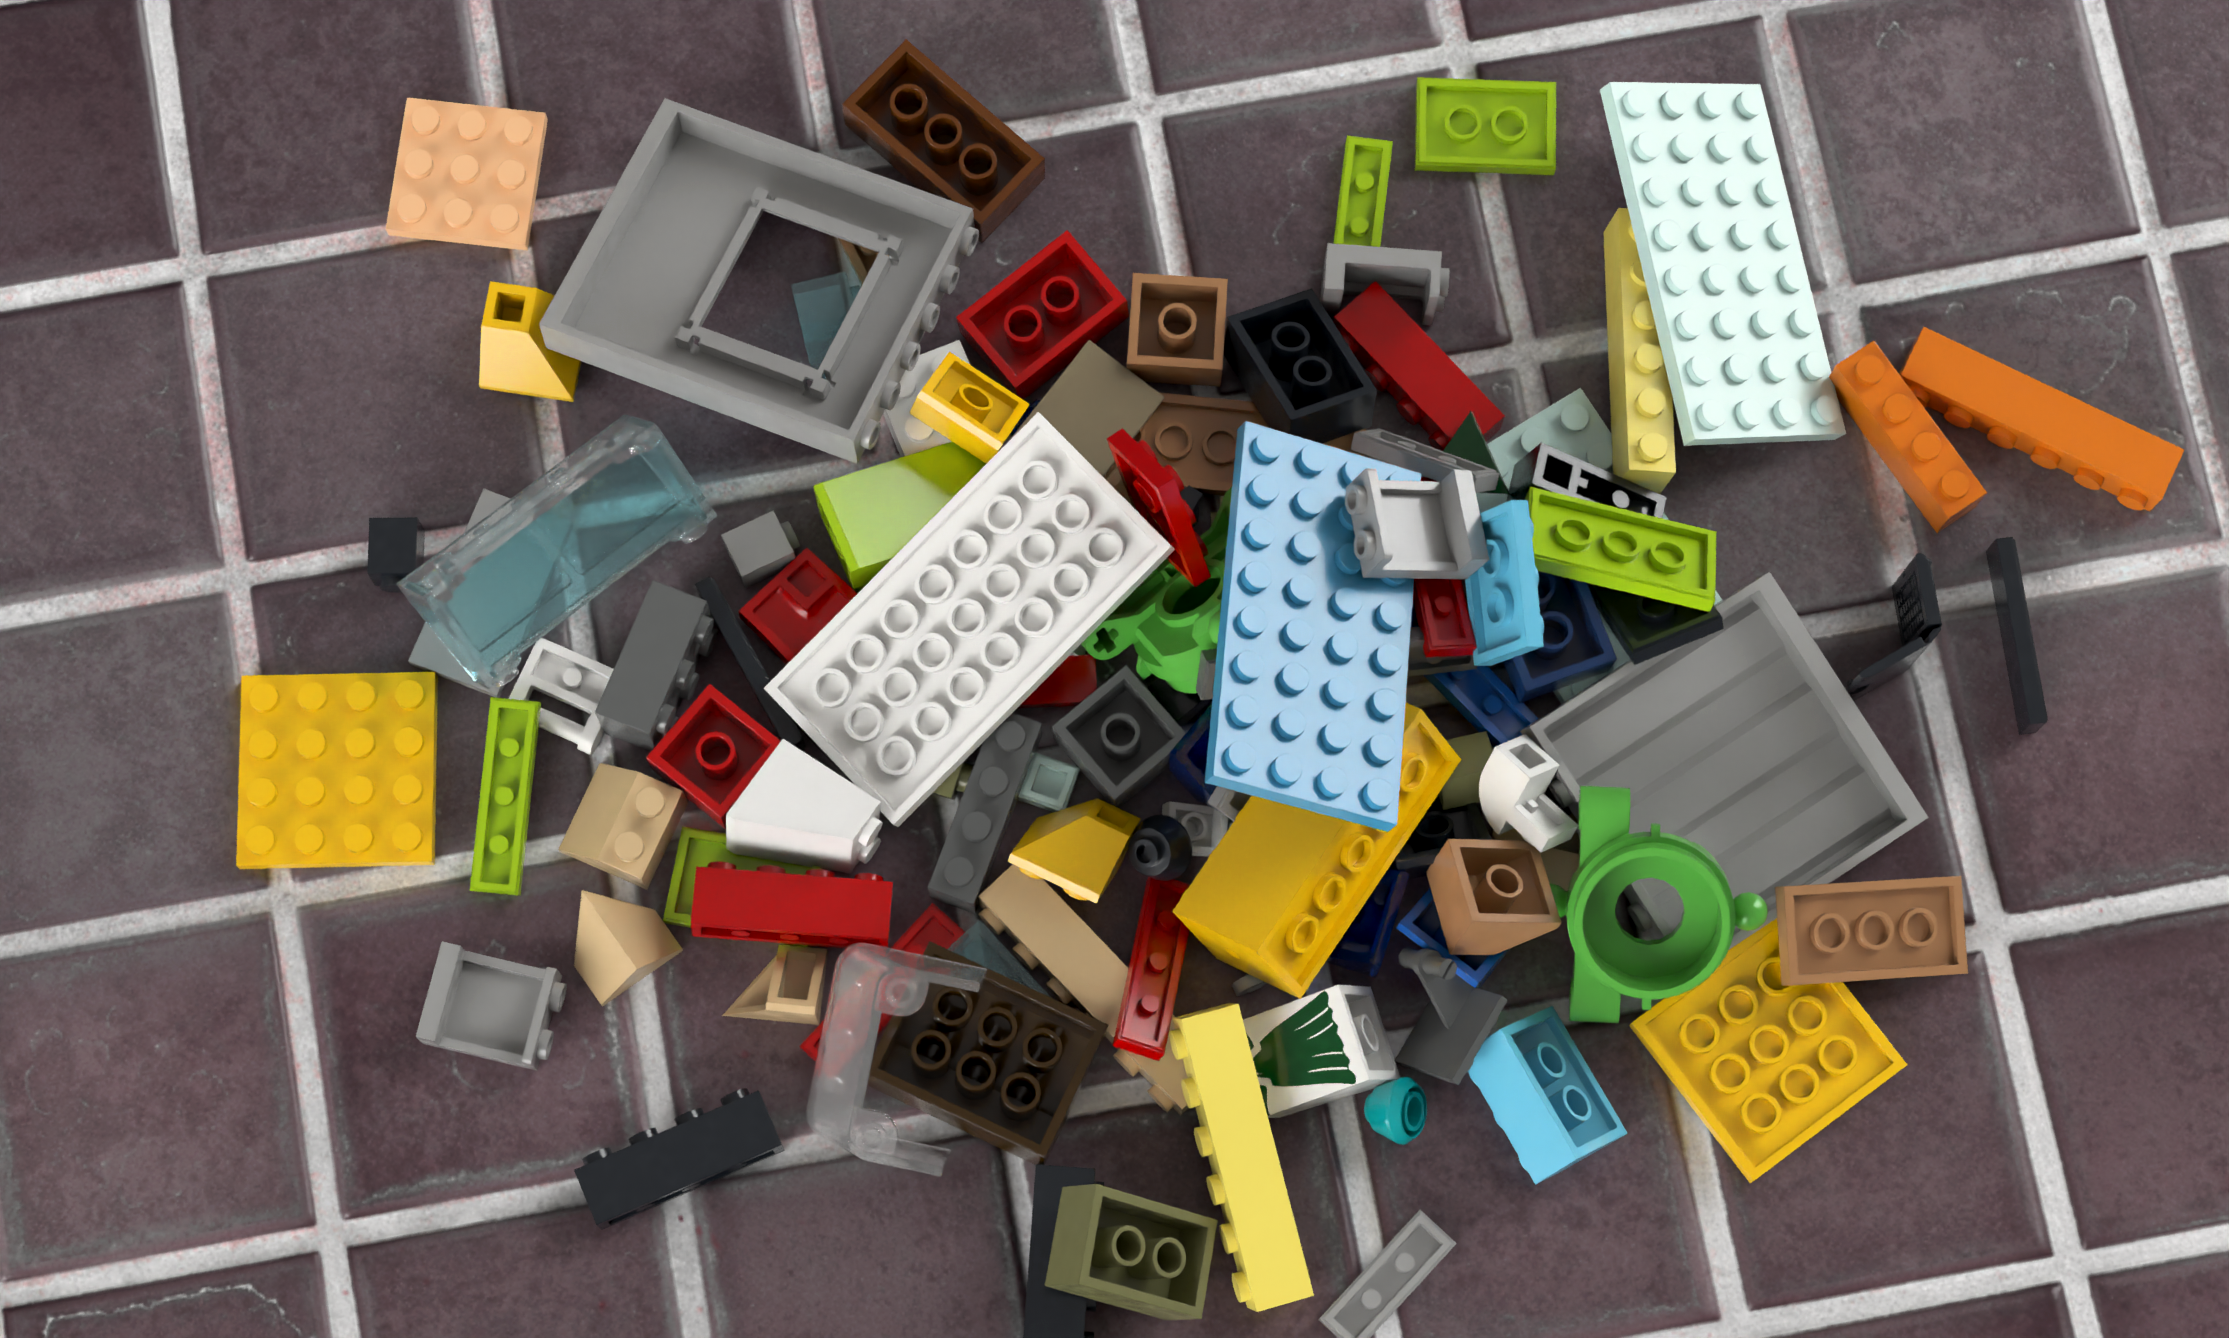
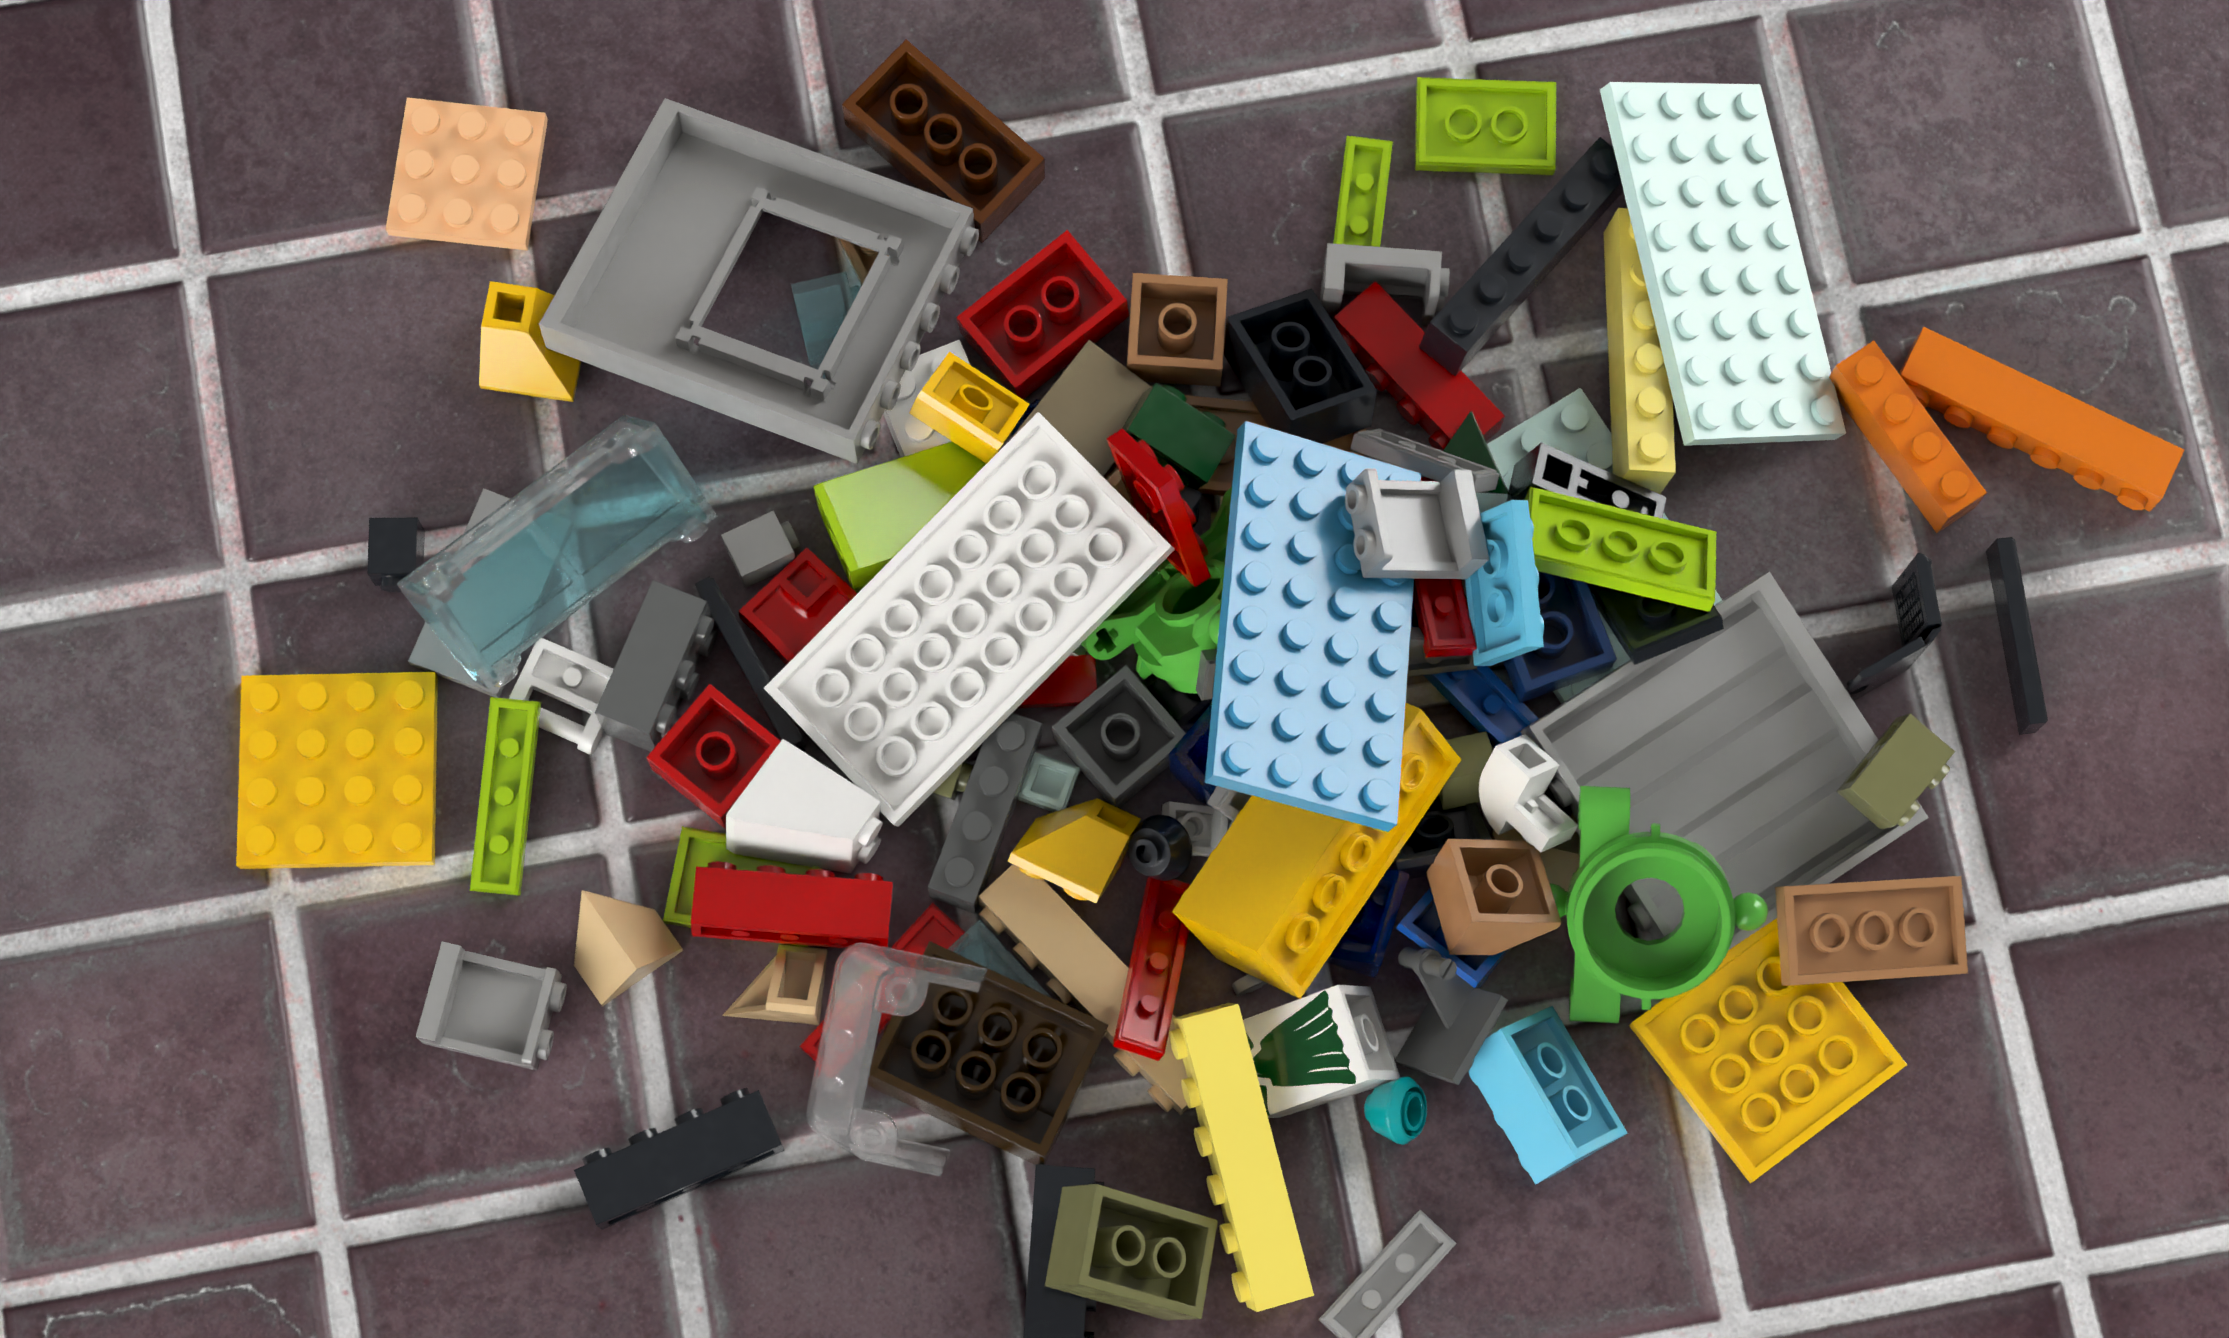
tan slope [558,763,688,890] -> none
none -> dark green brick [1122,383,1236,490]
none -> black brick [1419,137,1624,377]
none -> olive brick [1836,713,1955,829]

